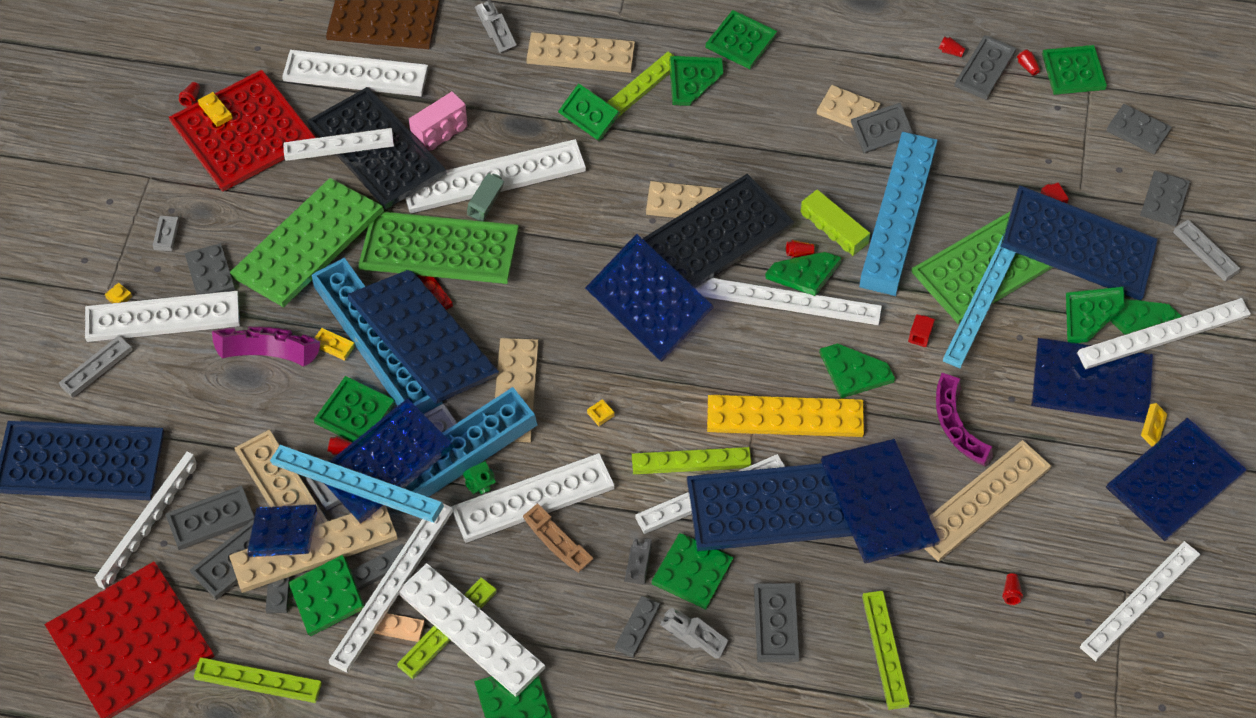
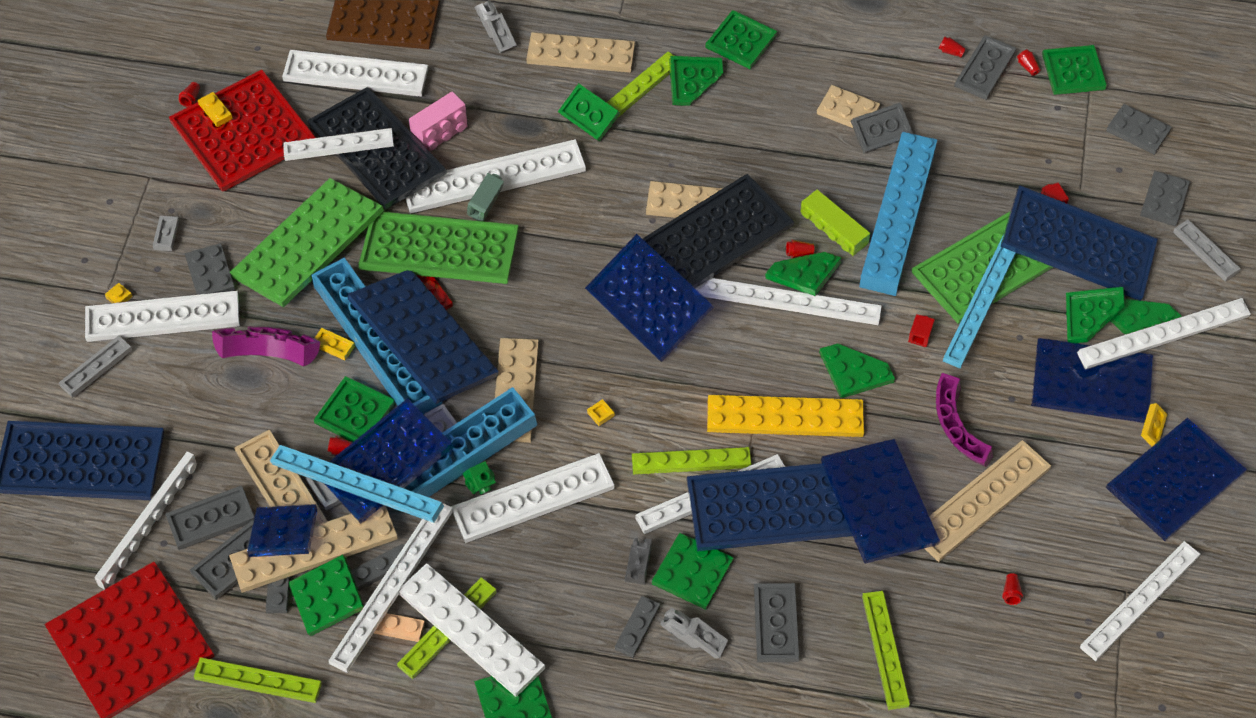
medium nougat slope [523,503,593,573] -> none

